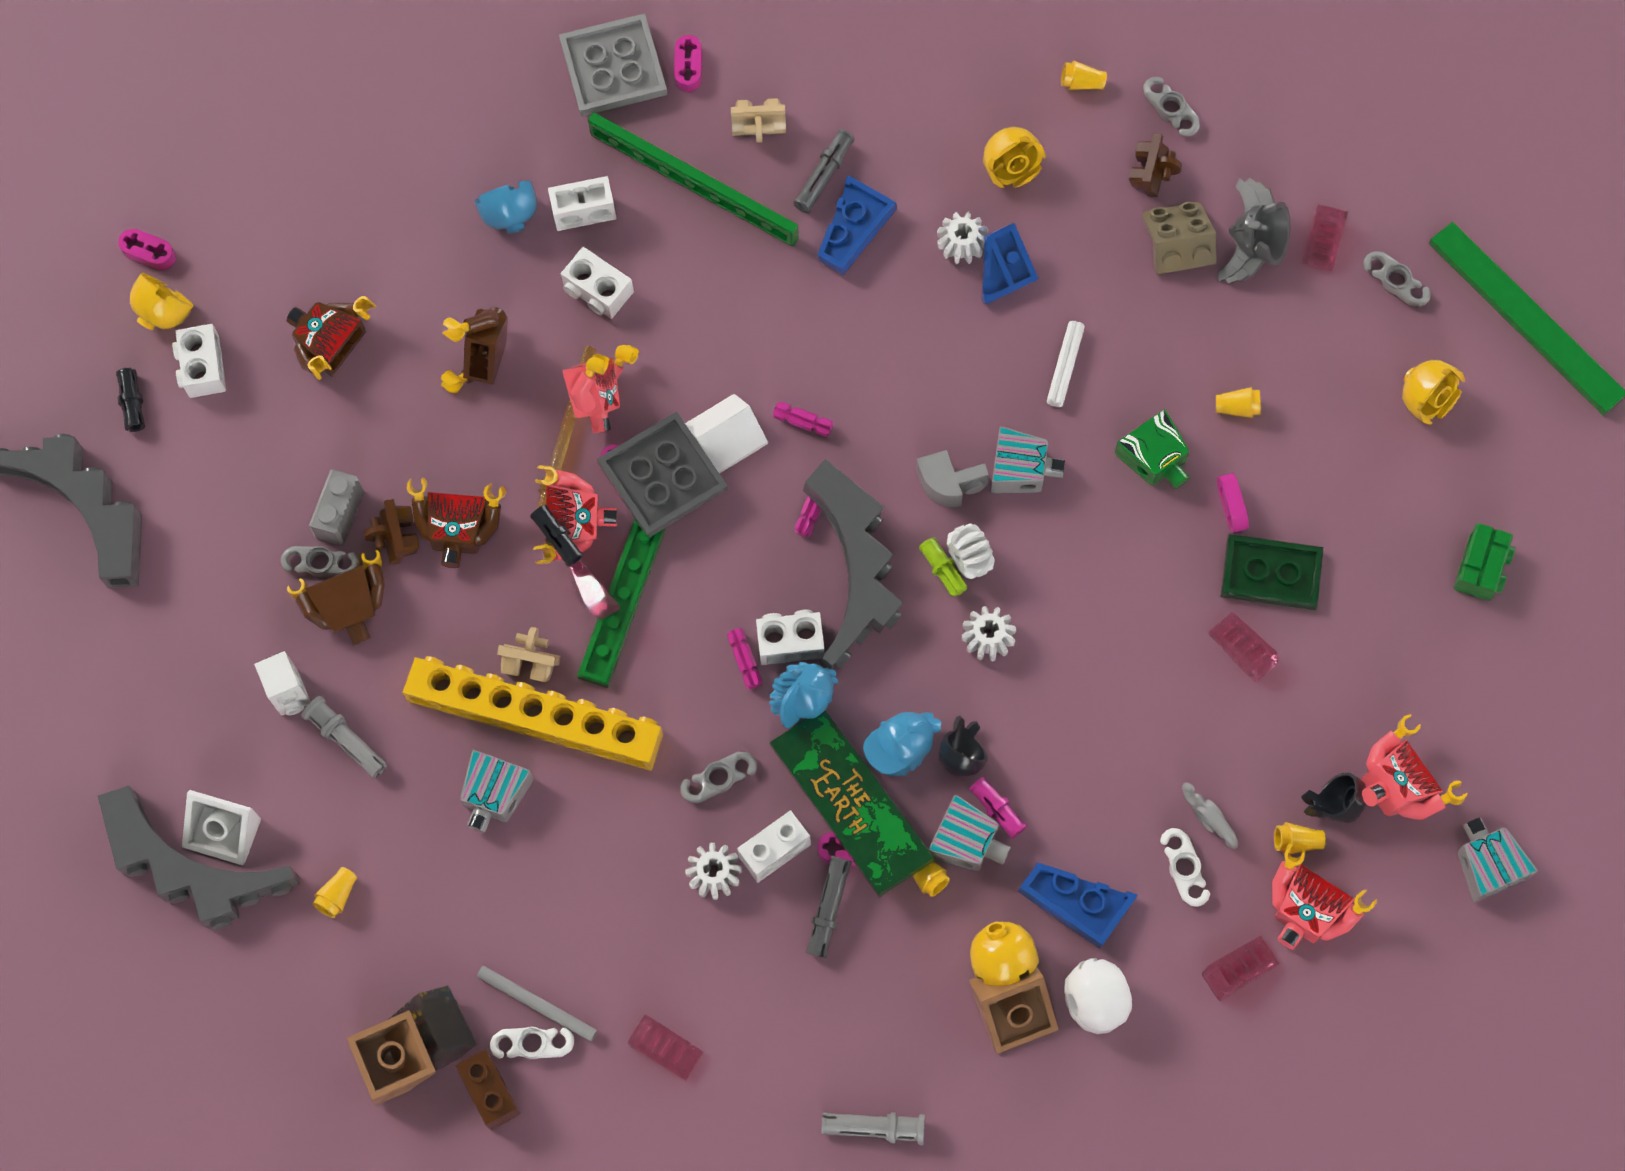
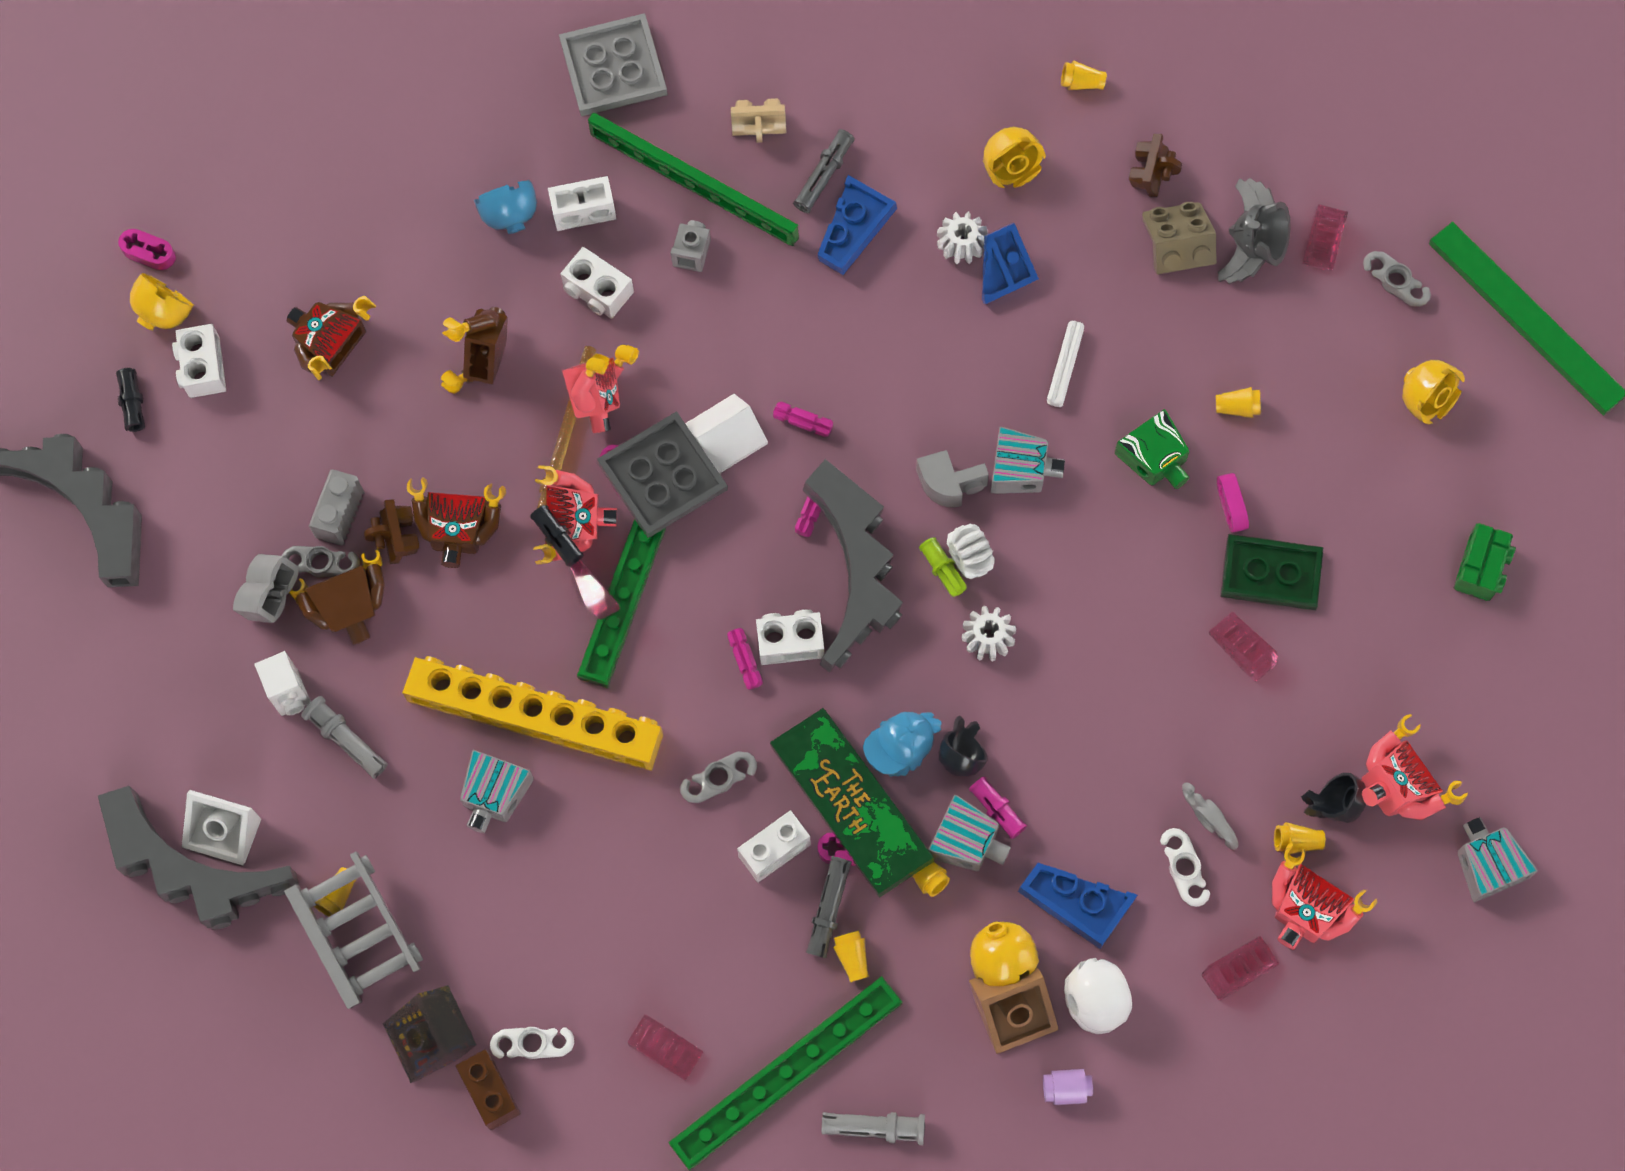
medium nougat slope [346,1010,436,1106] -> none
light grey bar [477,966,598,1042] -> none
tan hips [497,627,561,682] -> none
dark pink beam [674,35,702,92] -> none
white gear [685,843,742,900] -> none
dark azure hair [769,662,839,728] -> none
light grey piece [1143,77,1200,137] -> none
none -> light grey brick [233,554,299,623]
none -> light grey fence [284,851,423,1009]
none -> green tile [668,976,902,1171]
none -> light grey brick [671,220,711,272]
none -> yellow cone [833,931,869,982]
none -> lavender brick [1043,1069,1093,1105]

